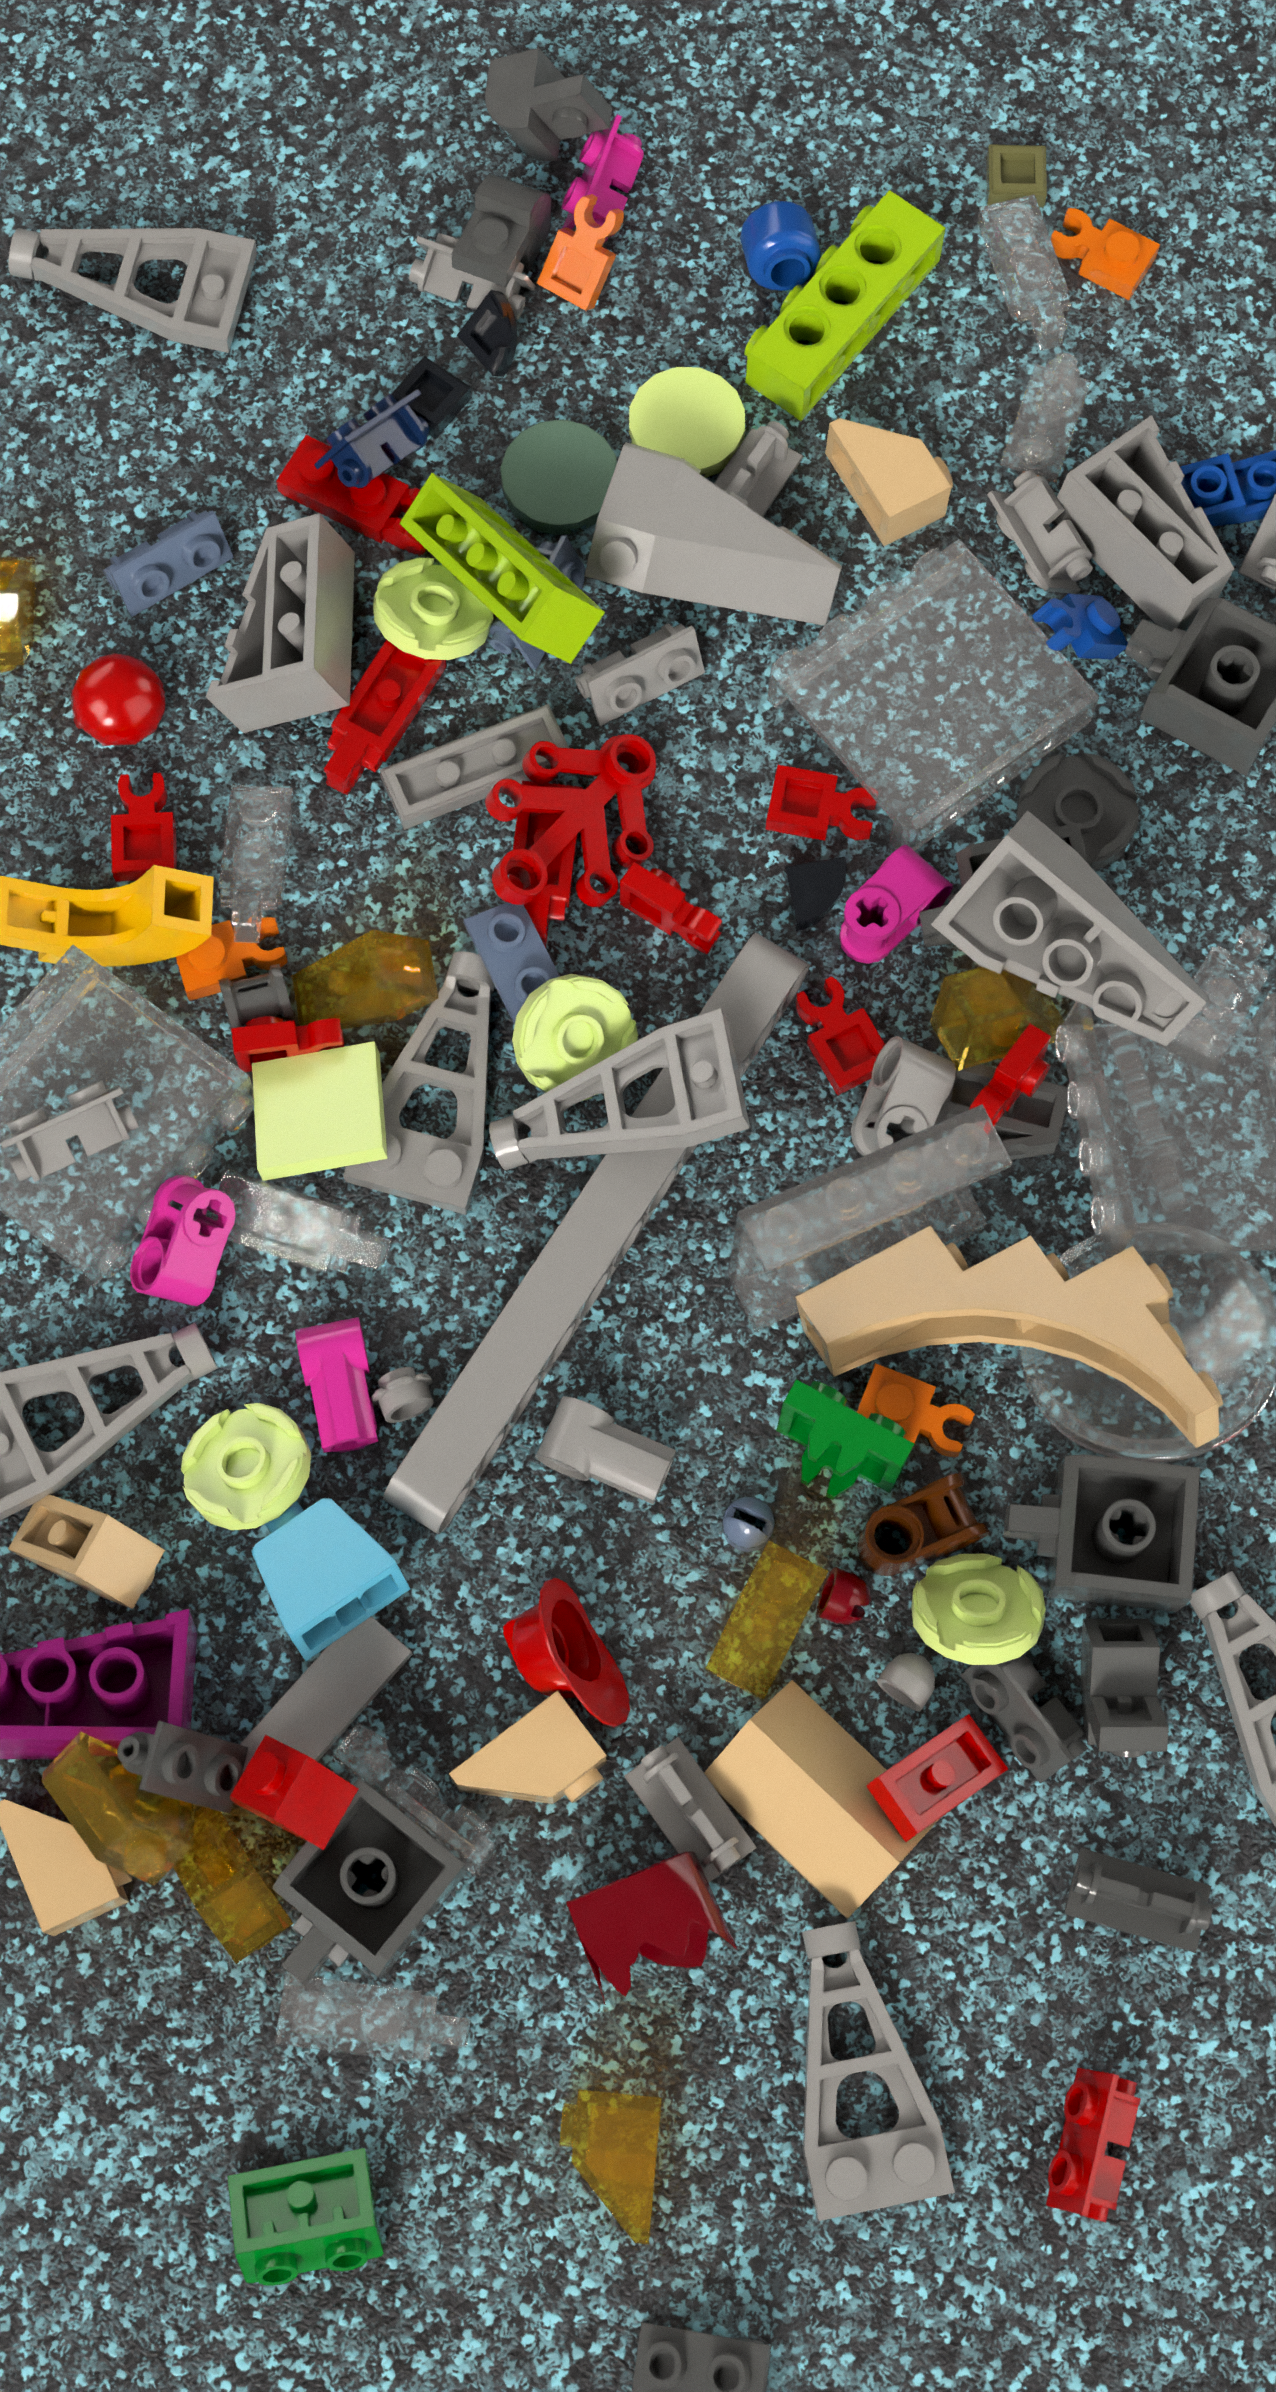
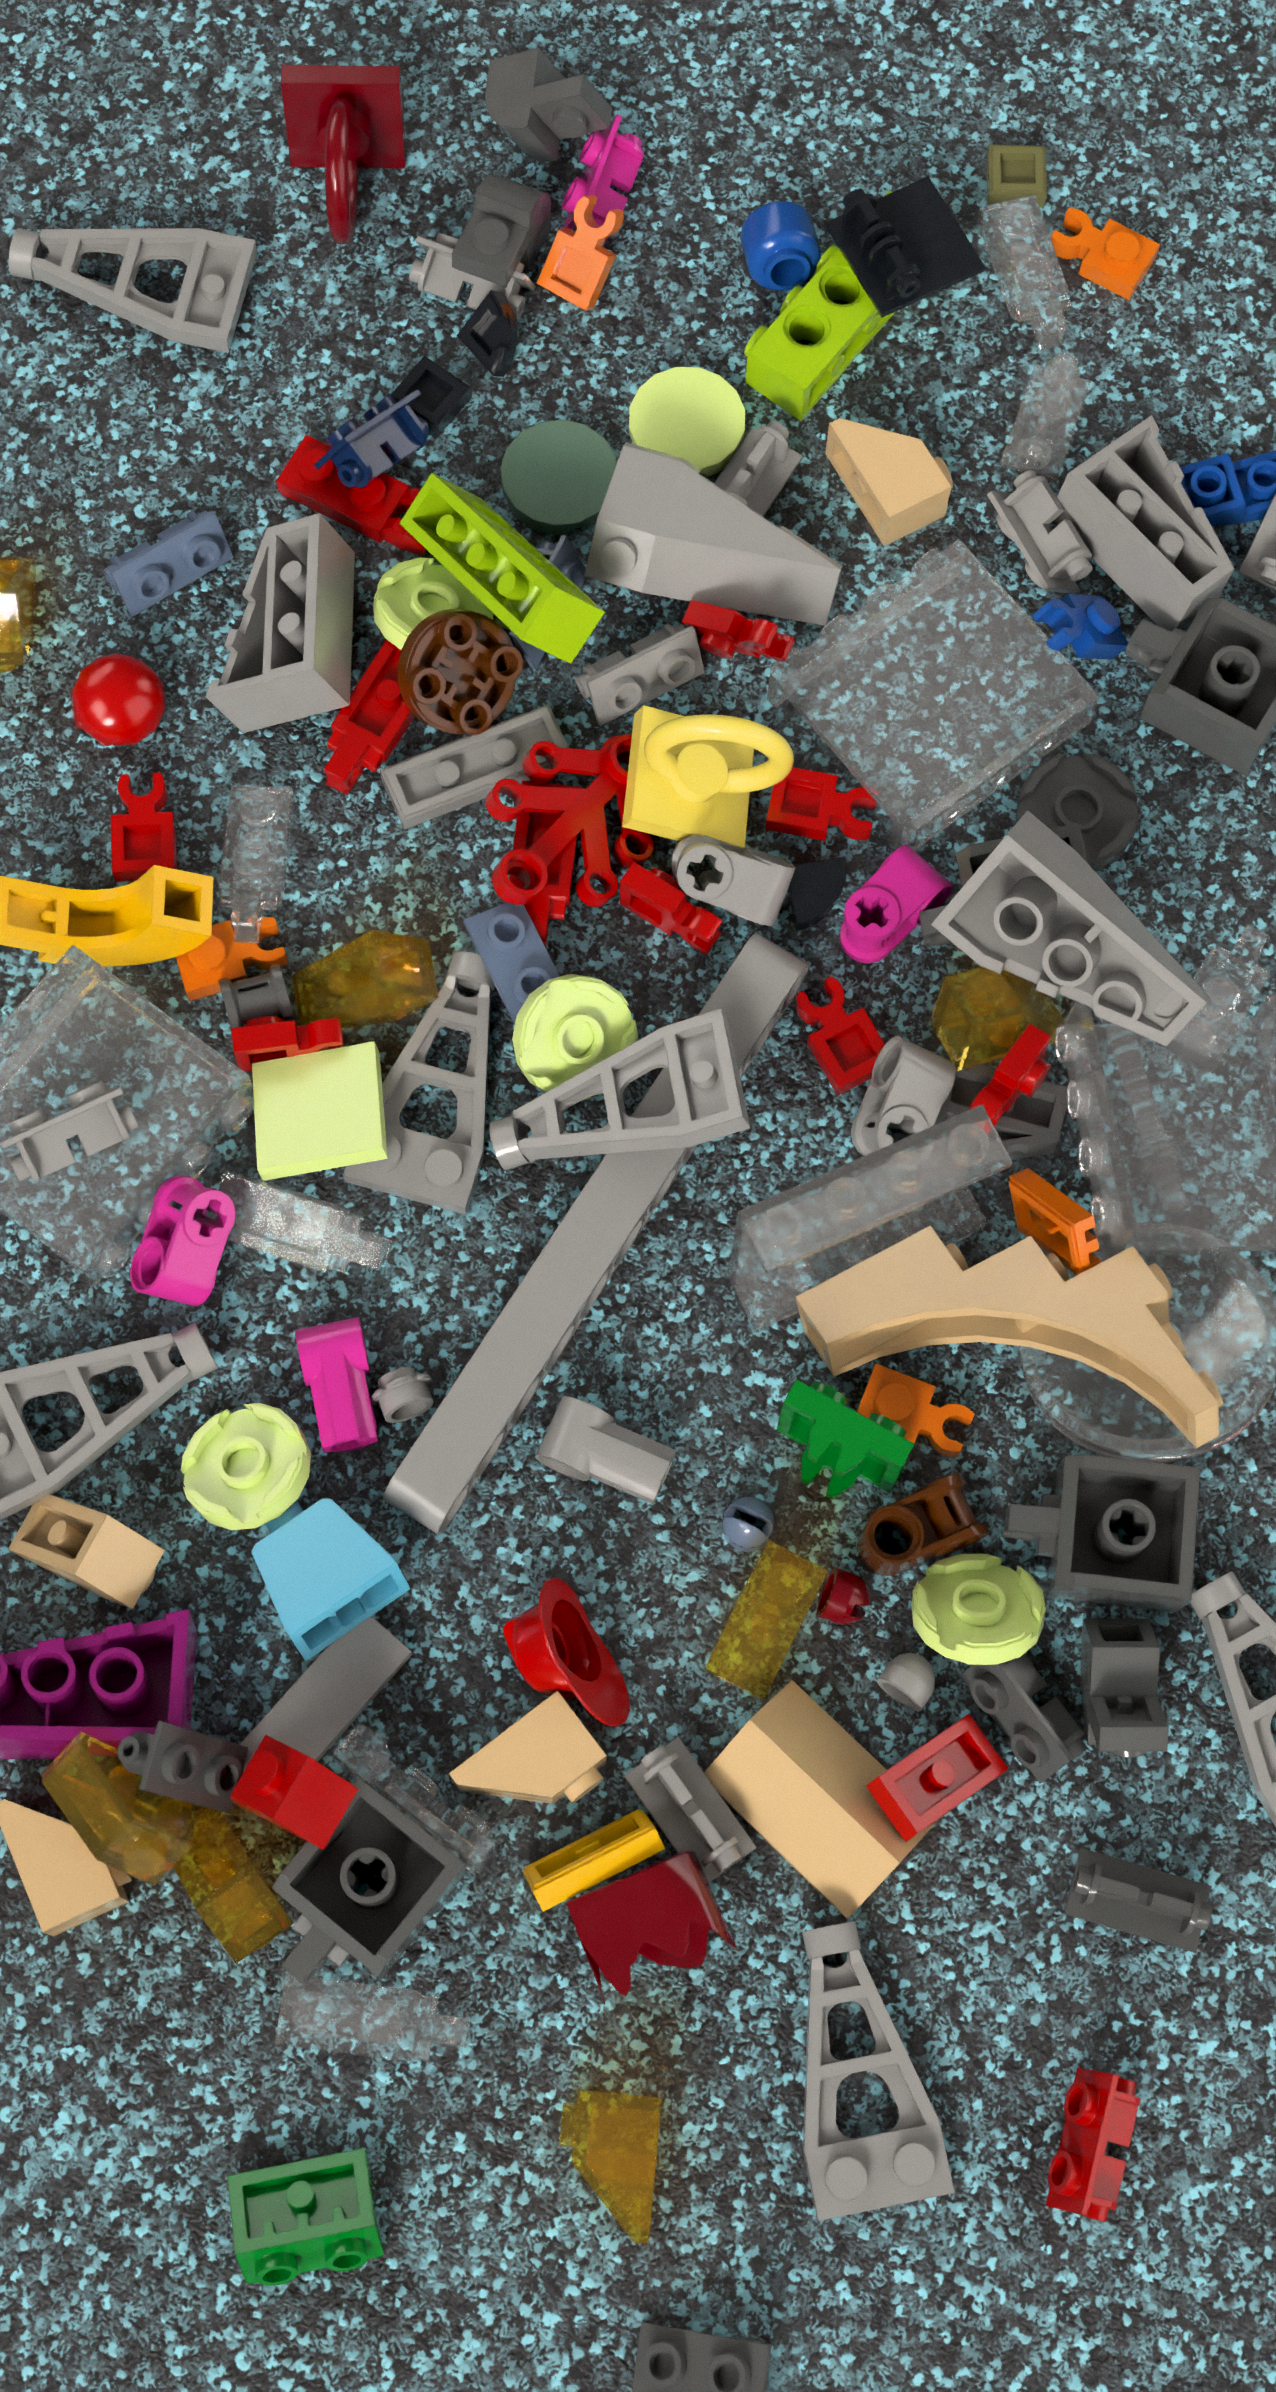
none -> dark red tile [281,65,406,245]
none -> reddish brown tile [398,608,523,735]
none -> yellow tile [522,1809,665,1912]
none -> light yellow tile [622,705,794,848]
none -> light grey piece [670,834,796,926]
none -> red plate [682,600,795,662]
none -> black hinge [825,176,986,318]
none -> orange tile [1008,1168,1102,1275]

